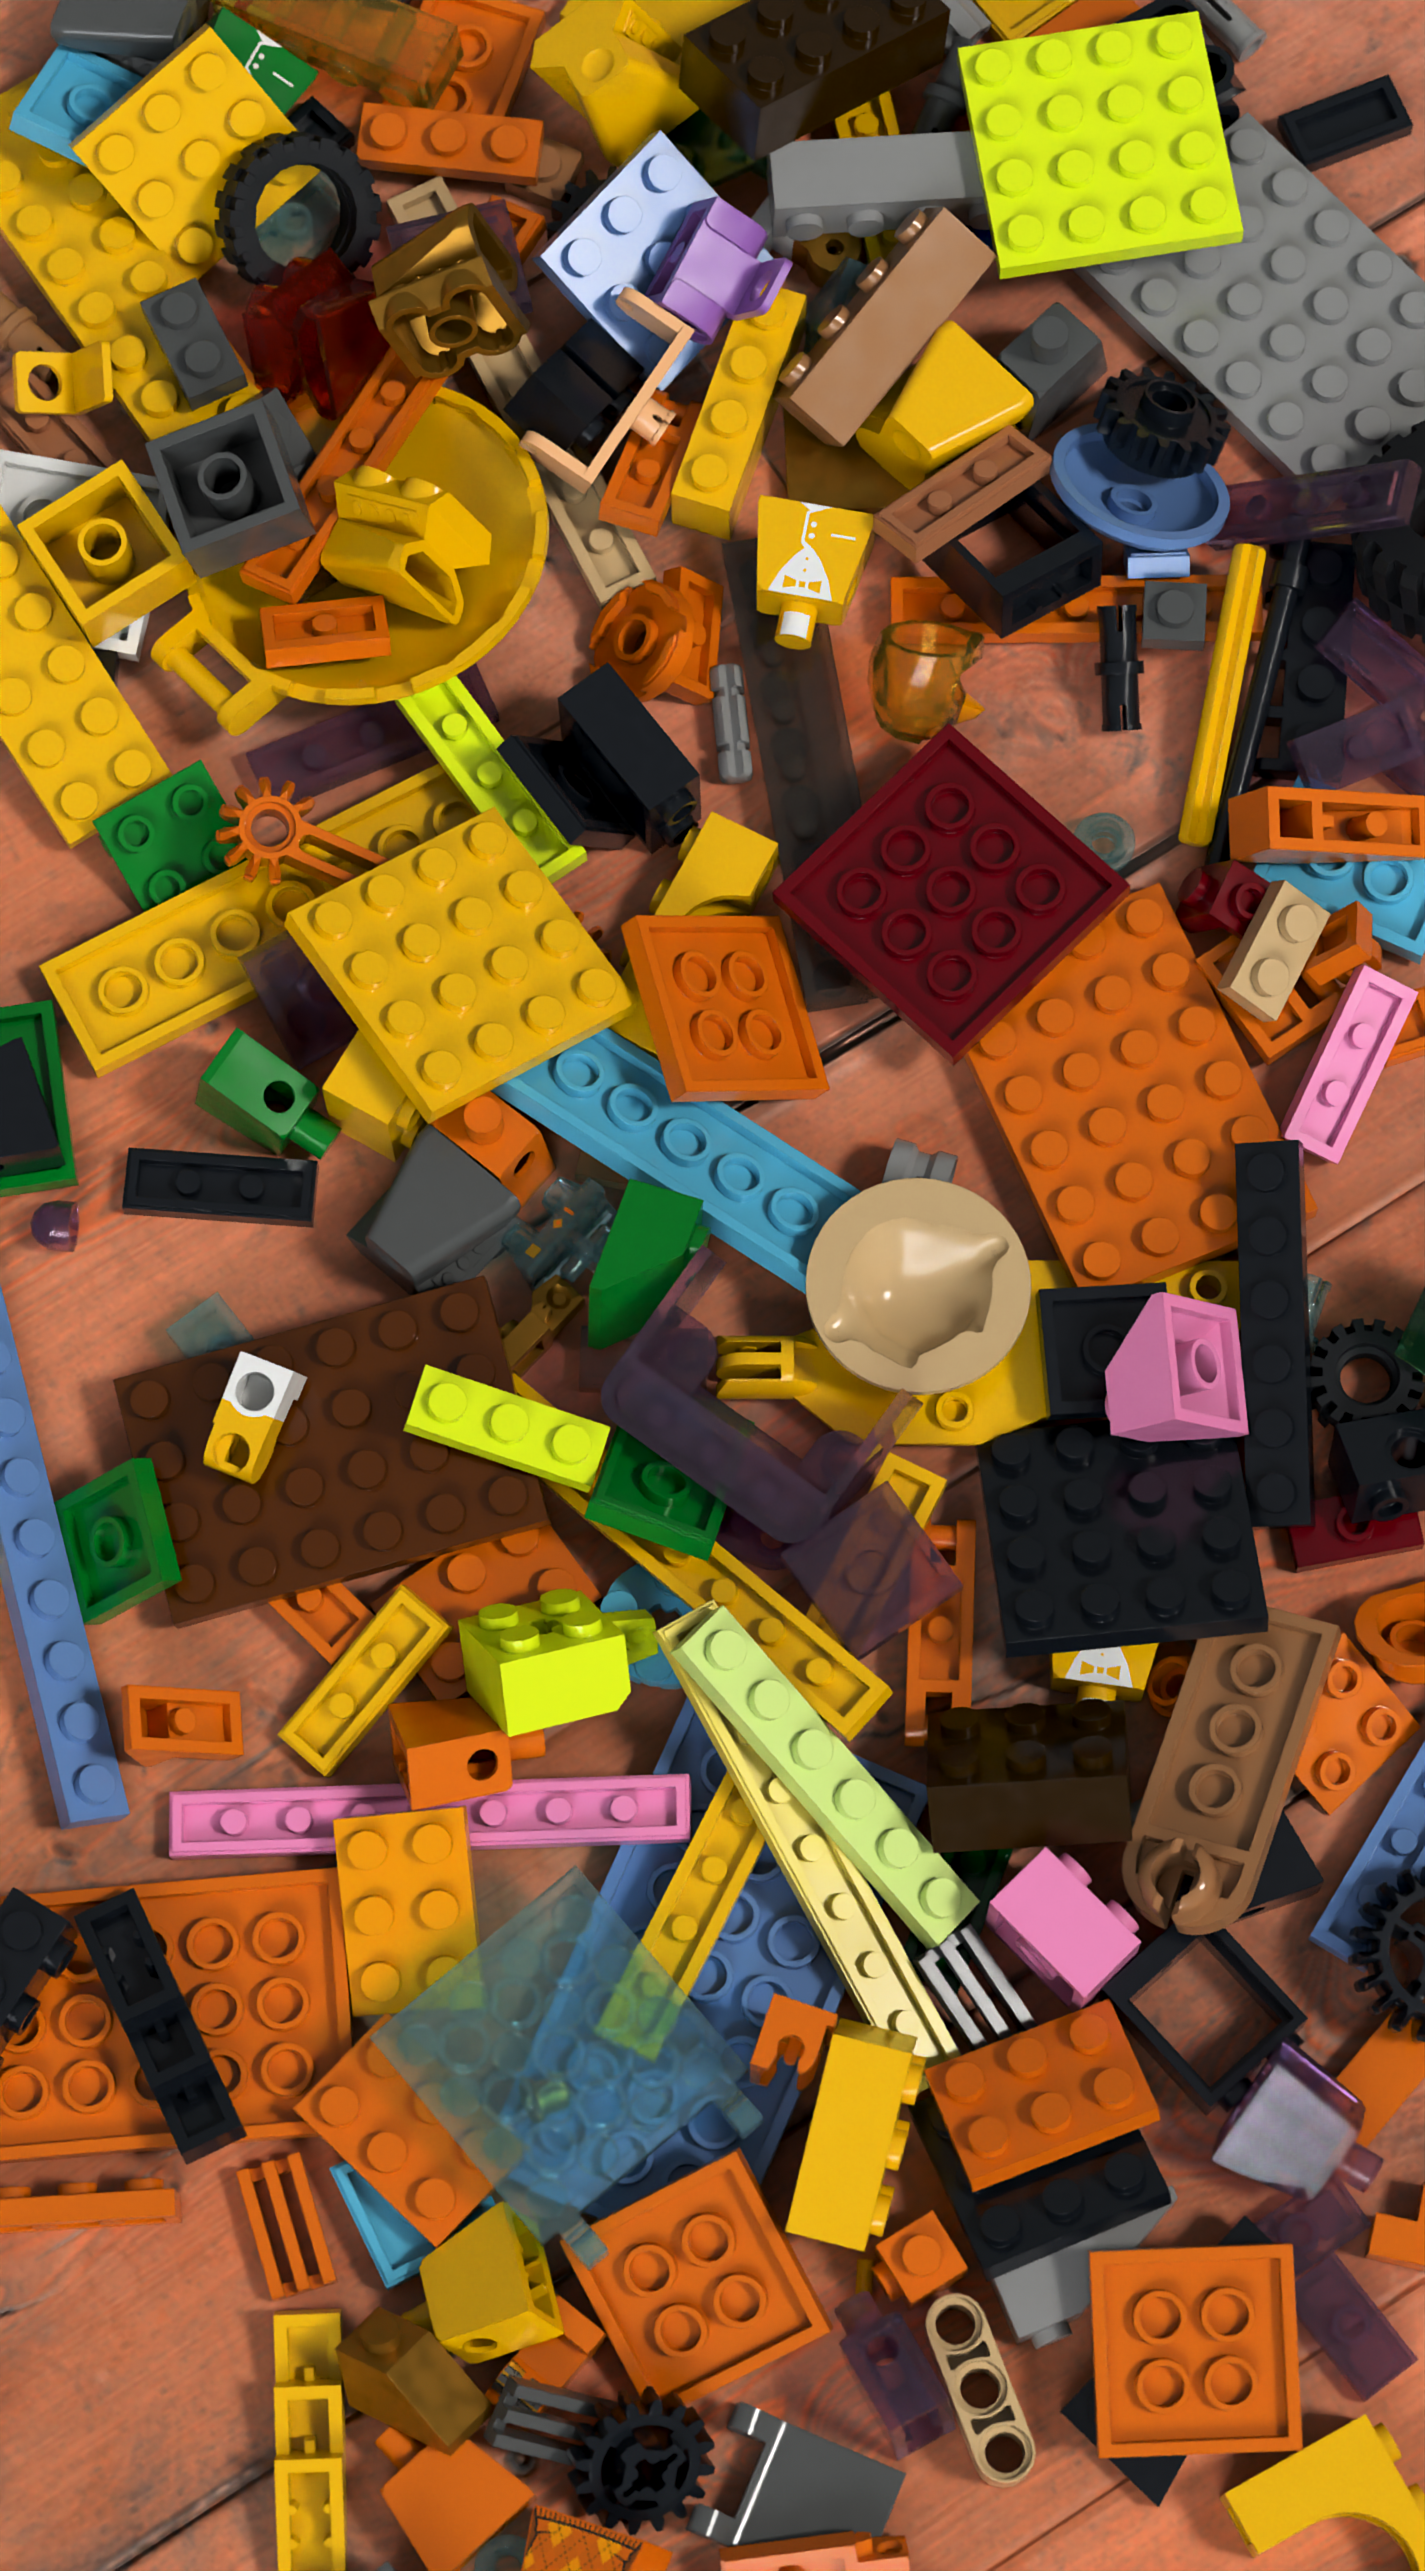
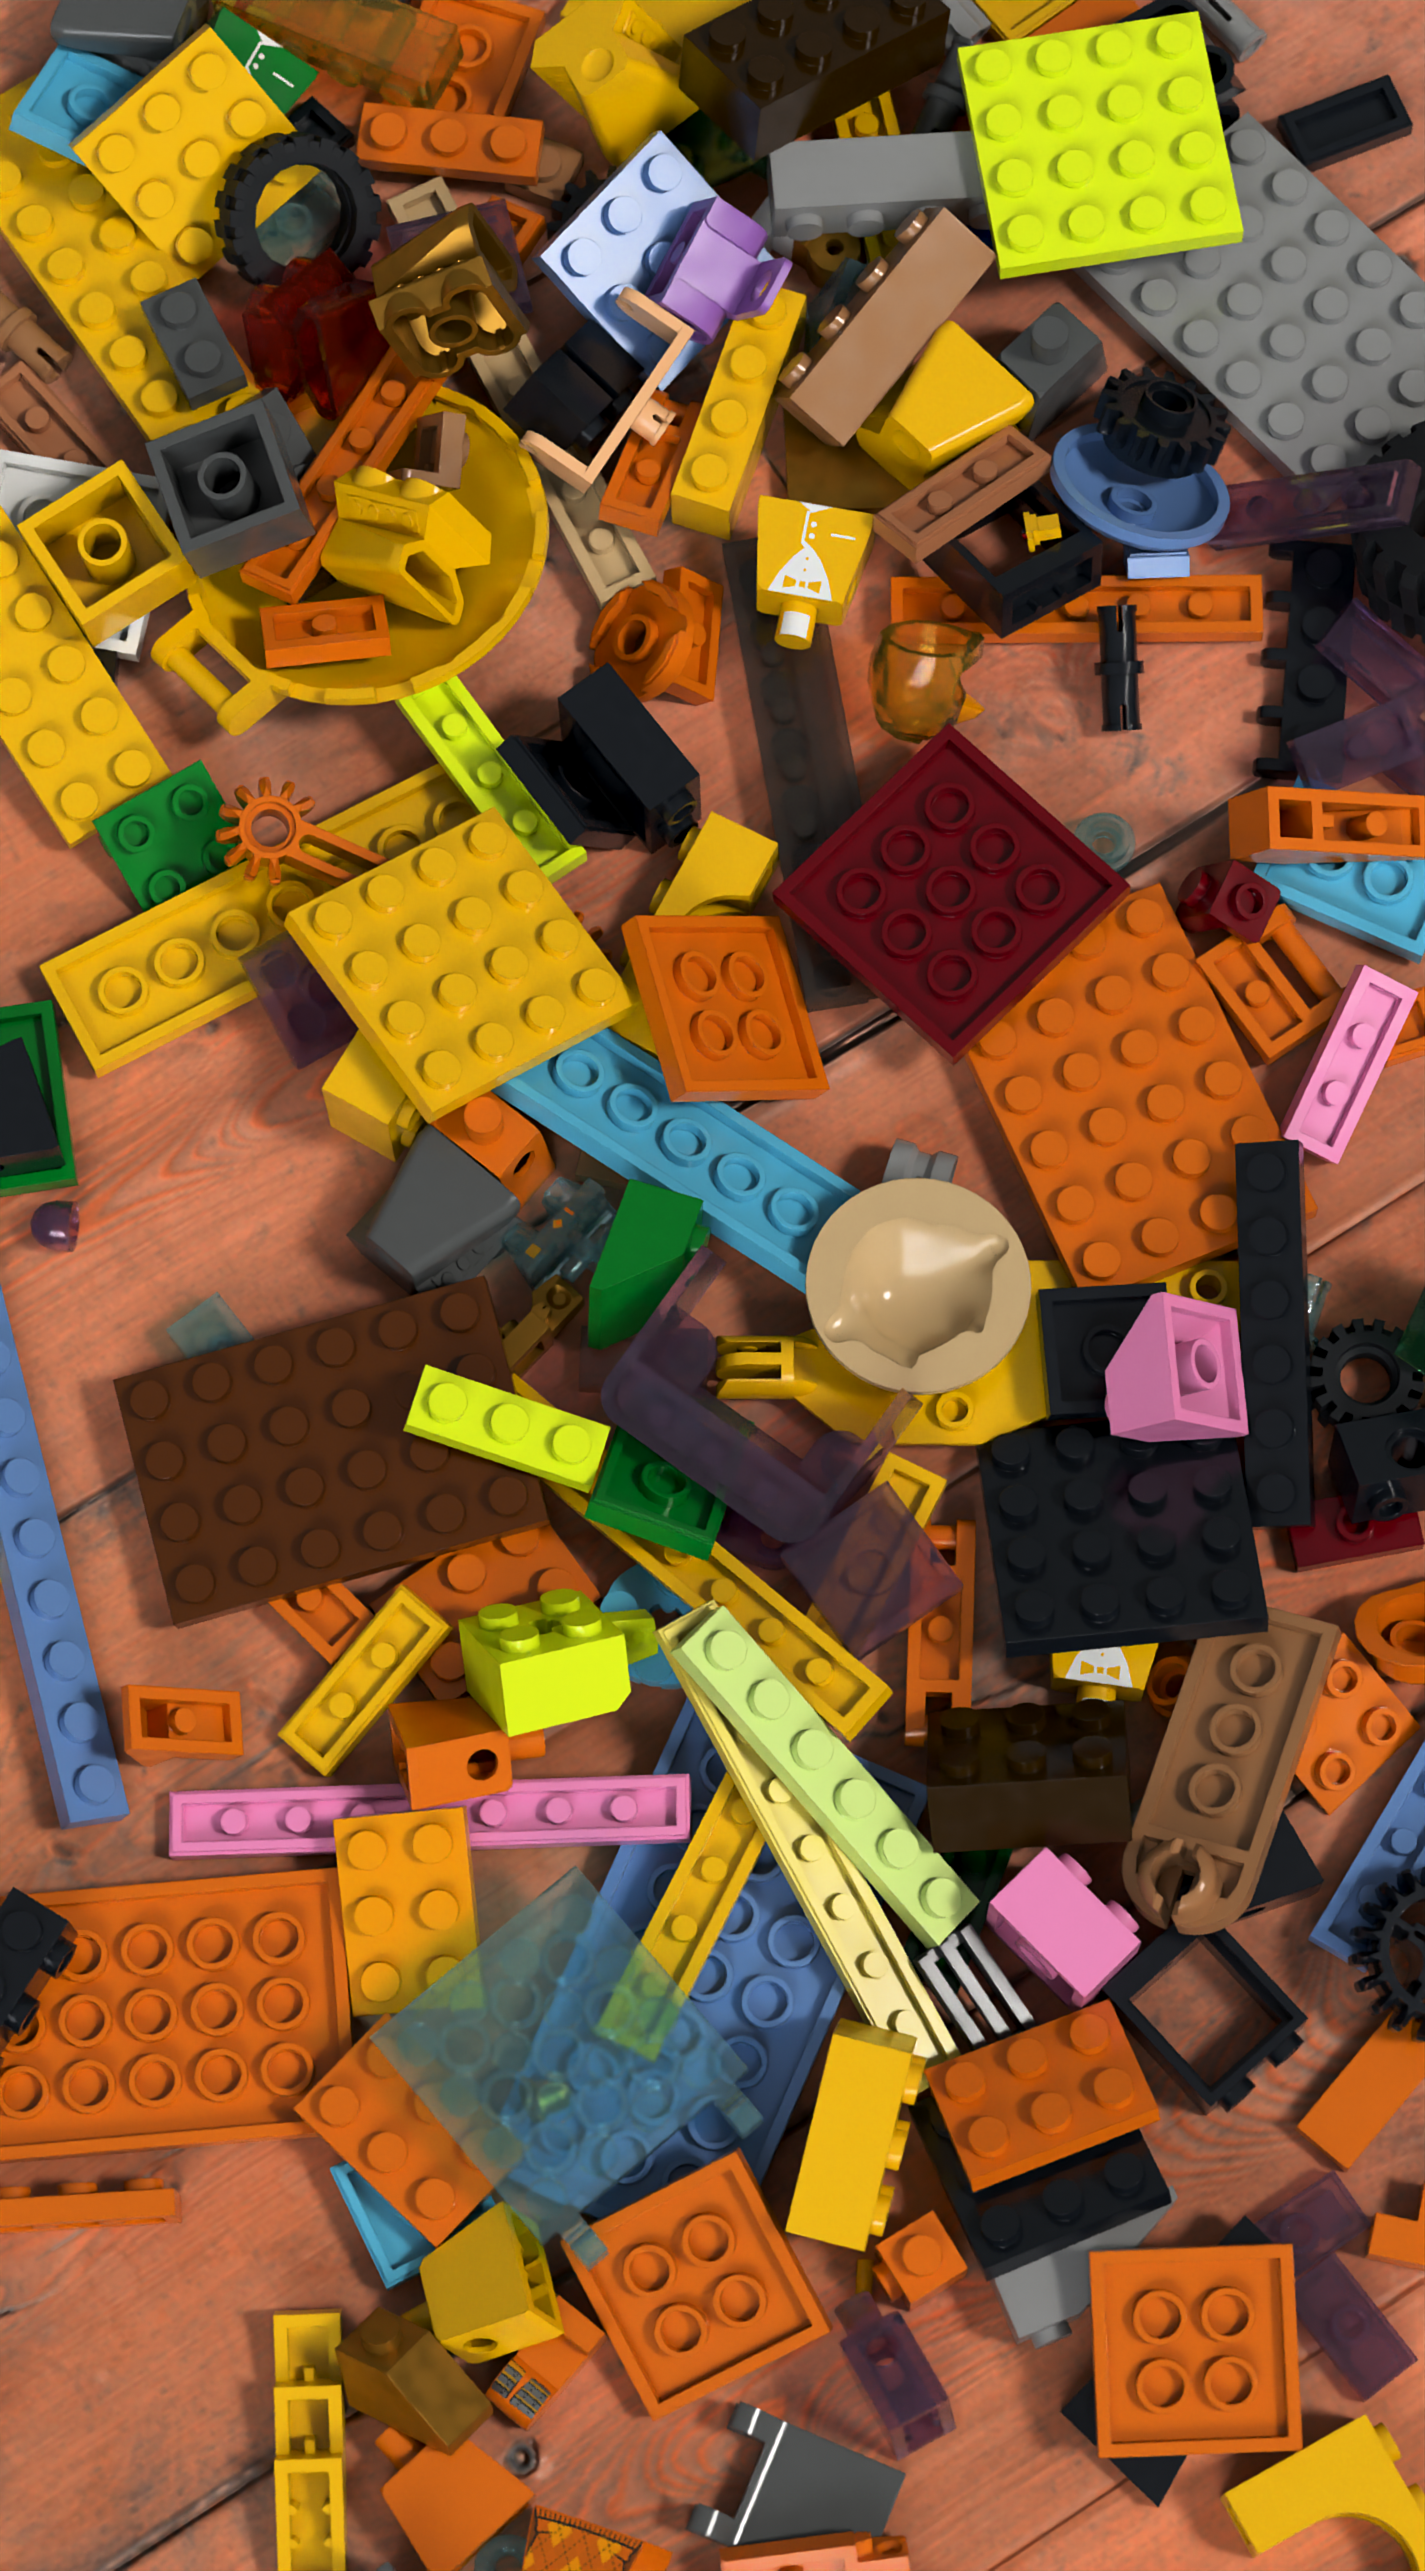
yellow bracket [12,341,113,416] -> none
green plate [54,1458,182,1625] -> none
black slope [73,1888,247,2165] -> none
black tile [122,1148,319,1228] -> none
green torso [195,1027,342,1160] -> none
leg [203,1351,308,1484] -> none
orange tile [236,2152,338,2302] -> none
tile [246,663,499,805] -> none
dark grey tile [483,2375,618,2466] -> none
black gear [566,2386,715,2535] -> none
light grey axle [709,663,753,784] -> none
orange hinge [750,1993,838,2092] -> none
tan beam [924,2293,1036,2488] -> none
dark grey plate [1141,581,1207,651] -> none
yellow axle [1178,543,1266,847] -> none
black bar [1204,516,1316,866] -> none
clear purple torso [1211,2036,1384,2201] -> none
tan plate [1217,880,1331,1022] -> none
orange tile [1305,900,1382,986] -> none
none -> medium nougat bracket [385,411,470,492]
none -> yellow piece [1021,512,1062,552]

